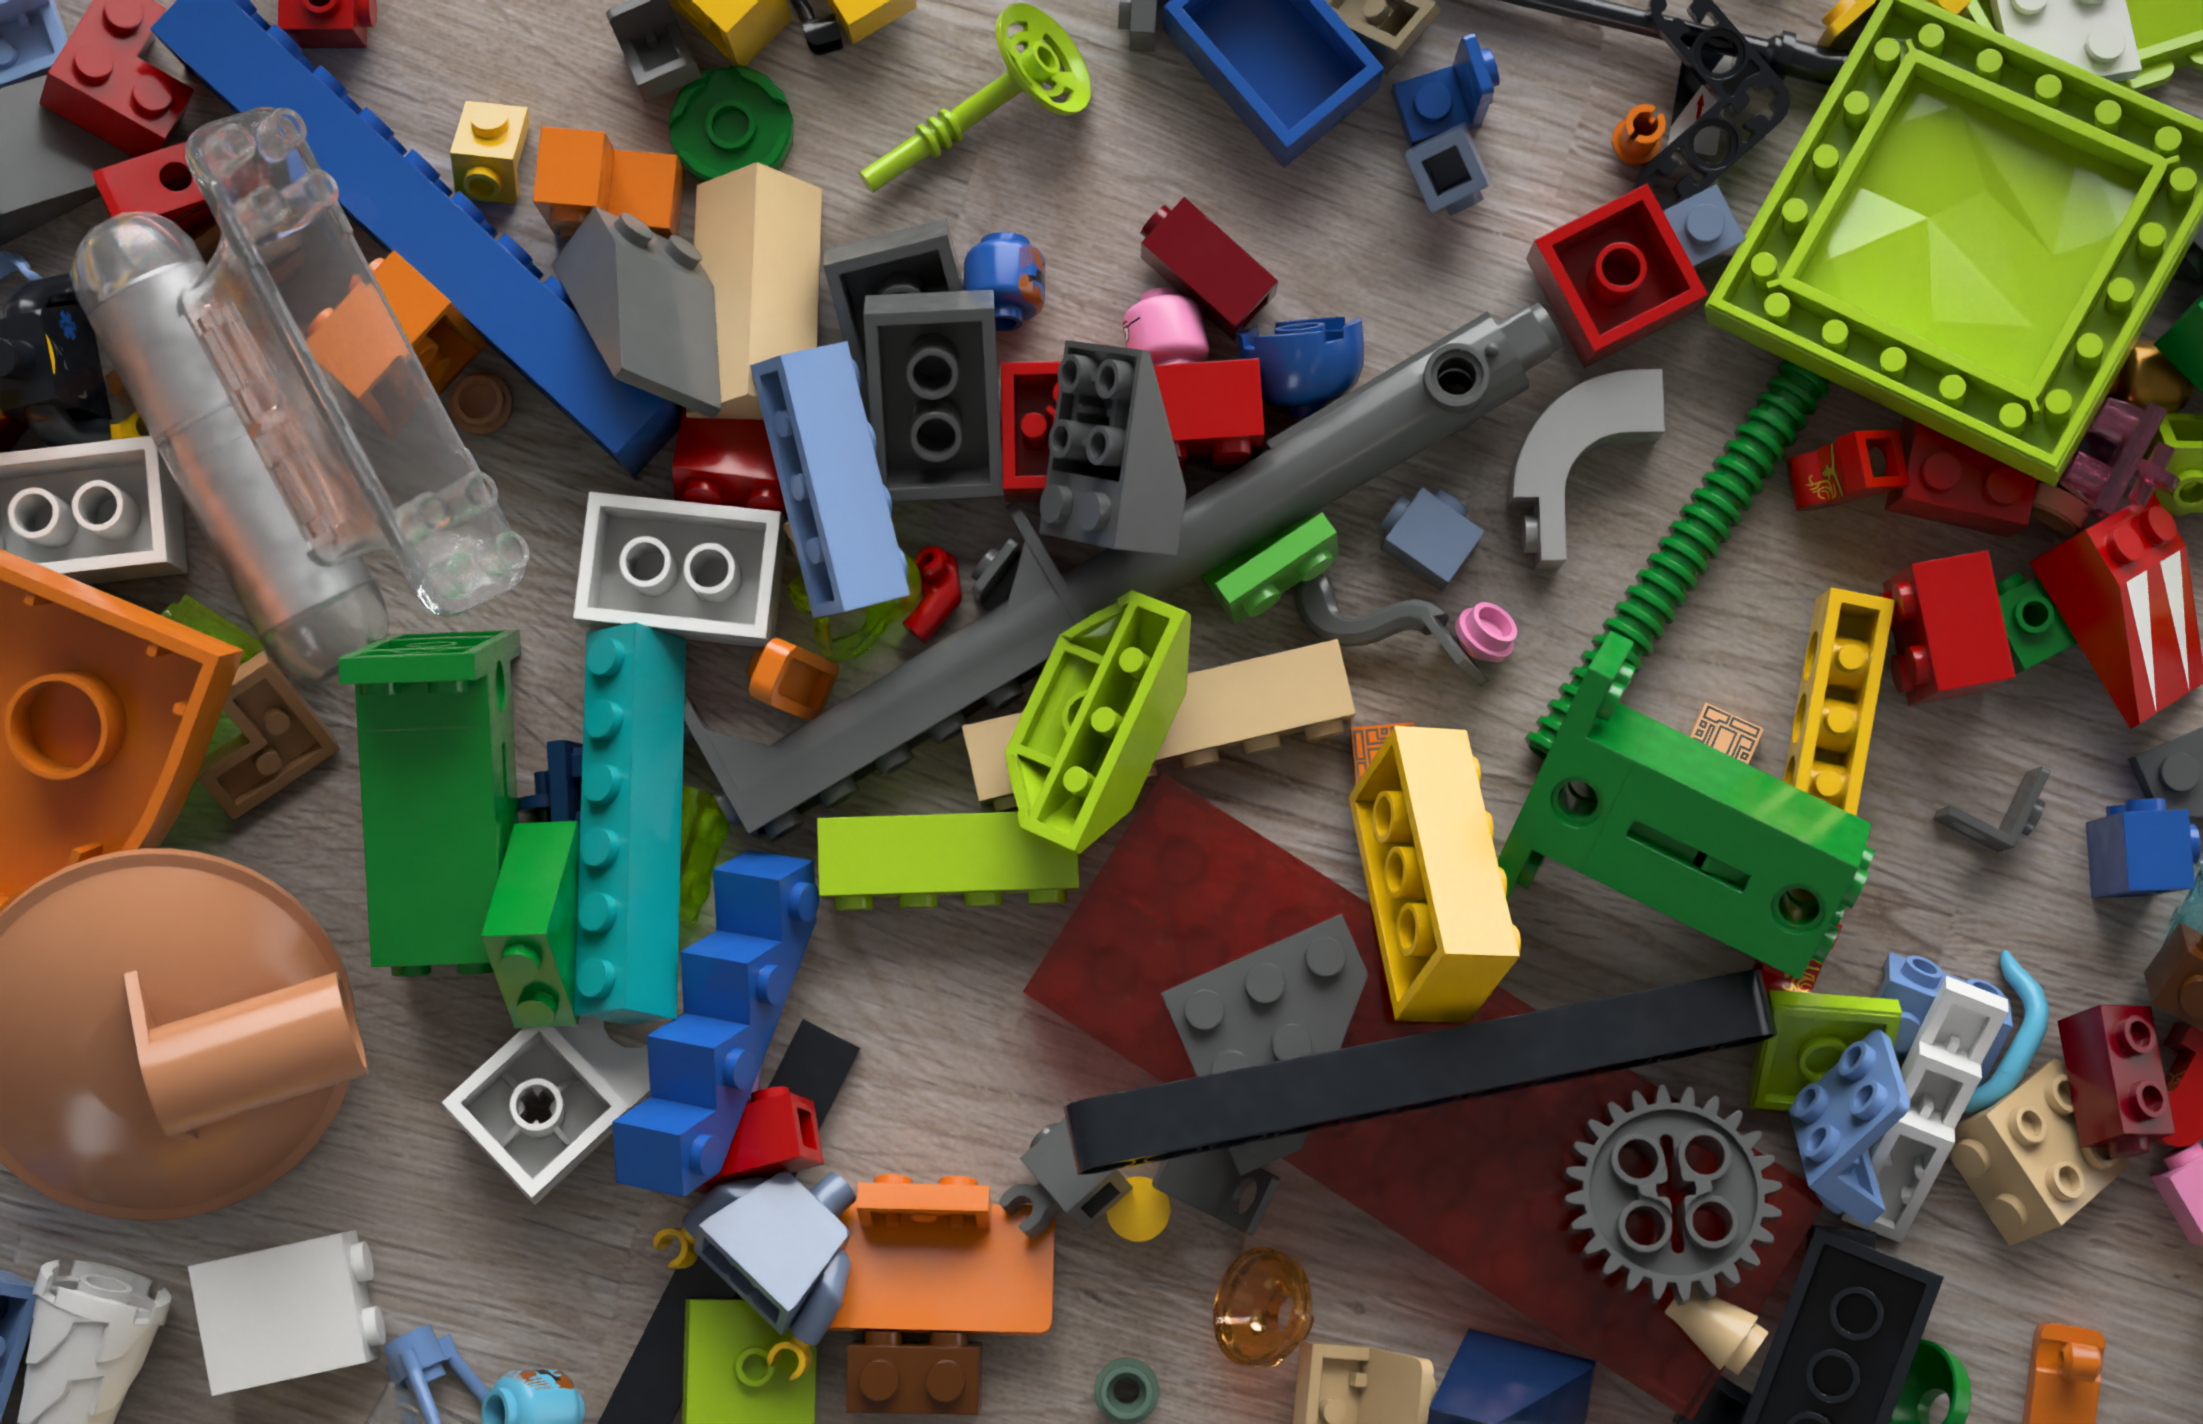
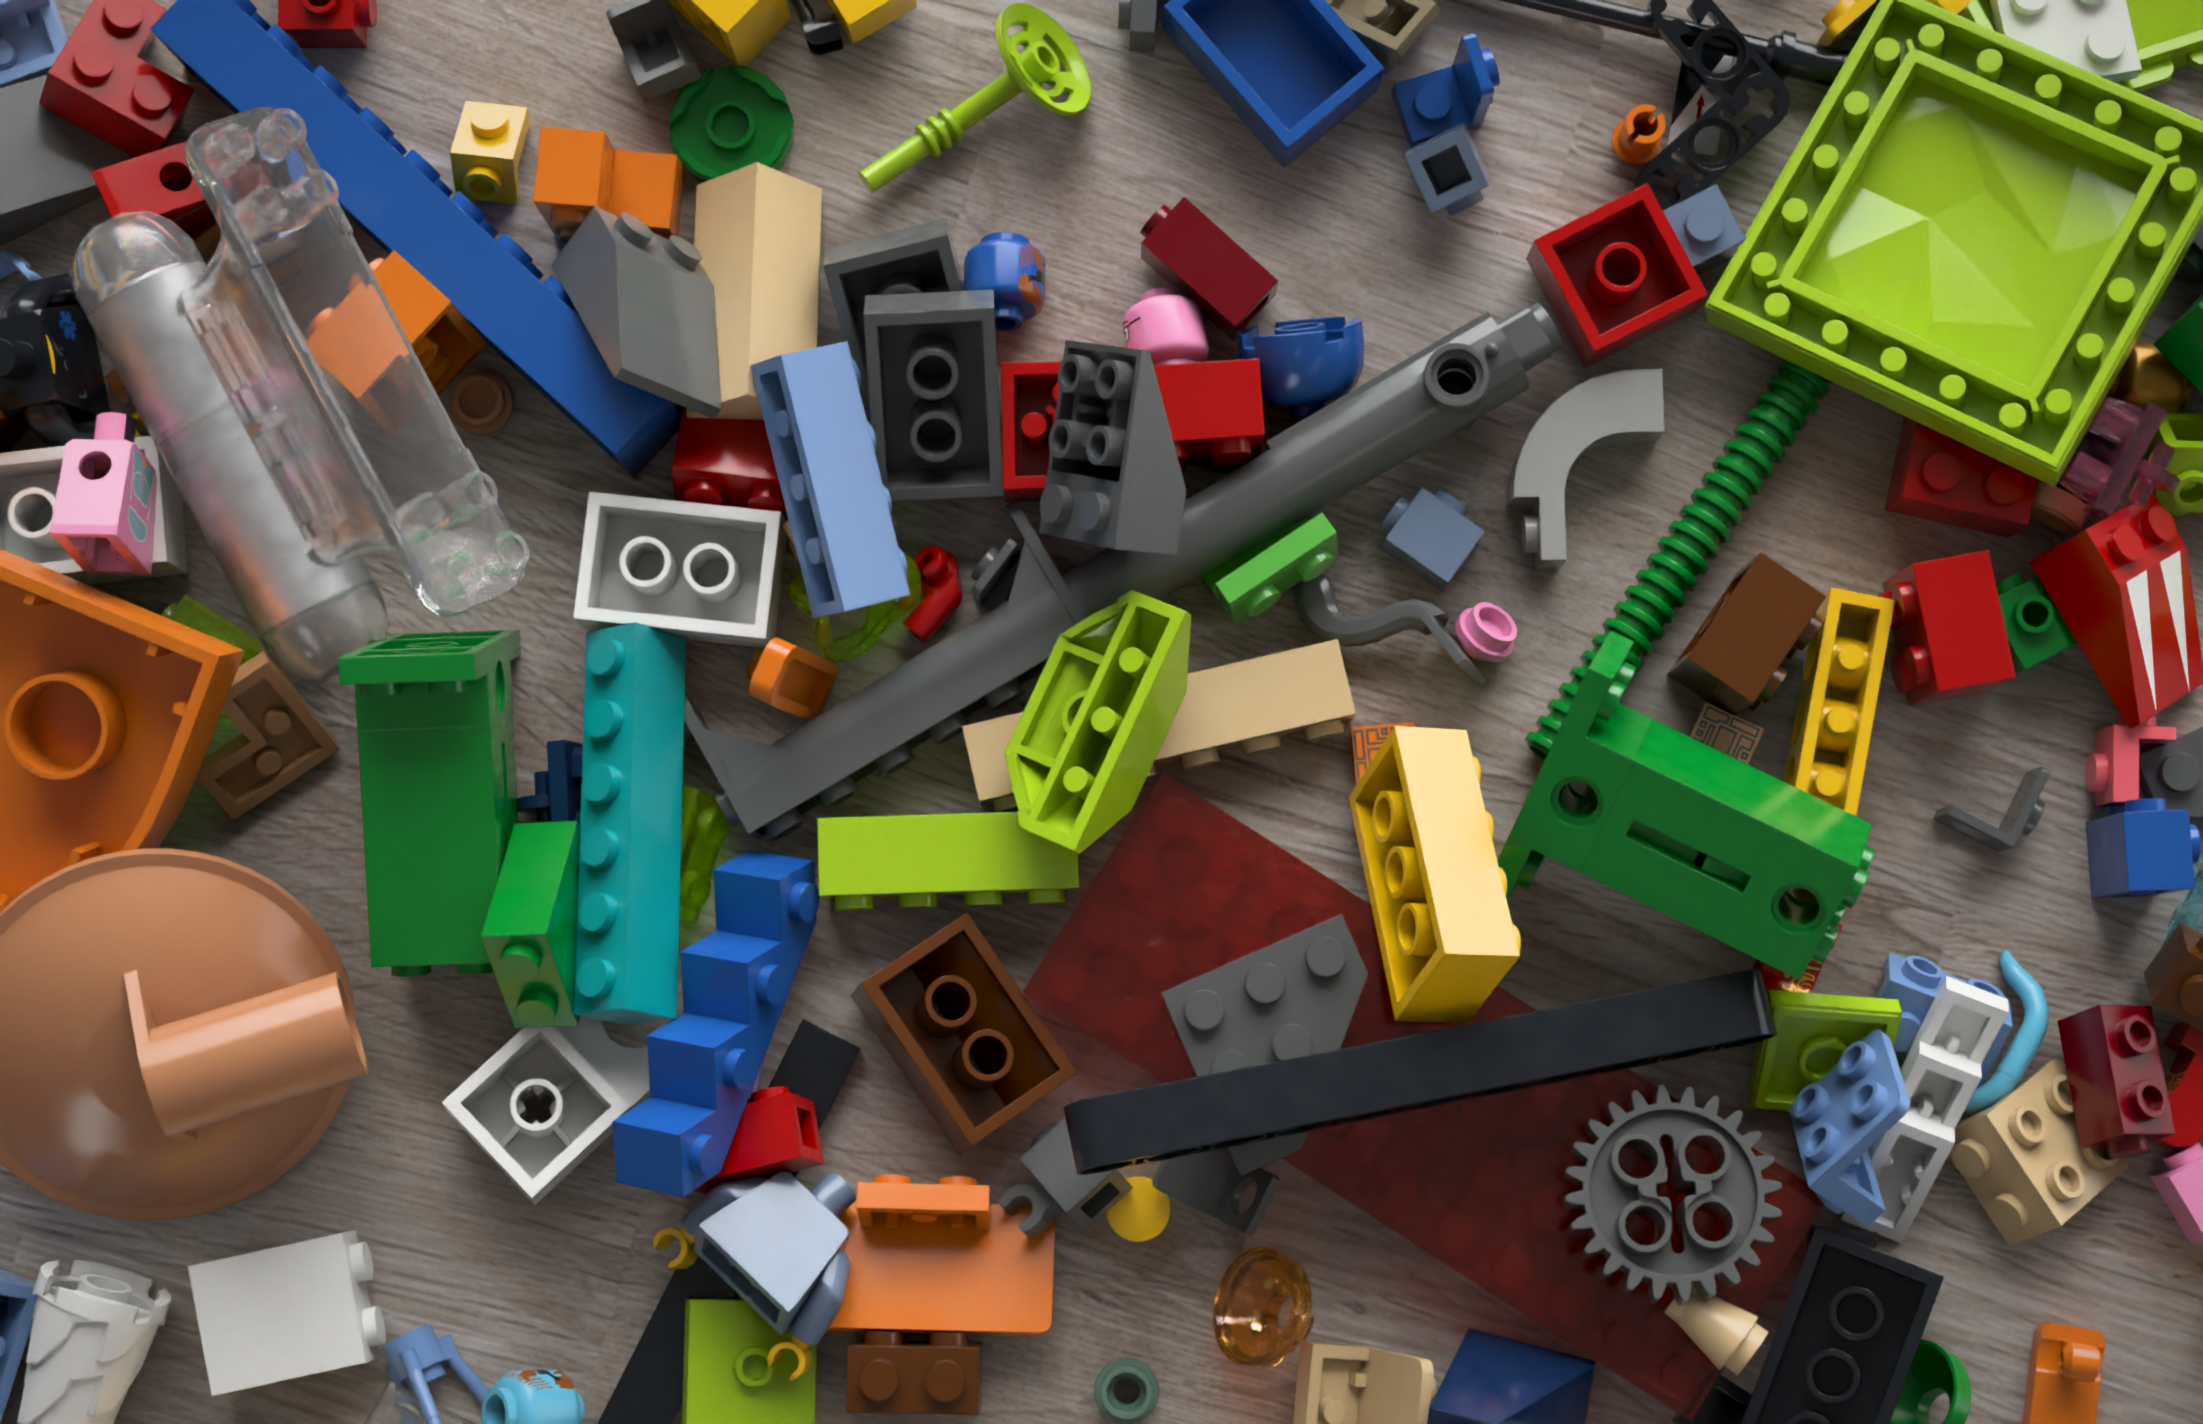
red leg [1786,429,1910,511] -> none
none -> bright pink torso [50,412,157,575]
none -> reddish brown slope [851,912,1077,1156]
none -> reddish brown brick [1667,552,1826,715]
none -> coral bracket [2085,715,2176,808]

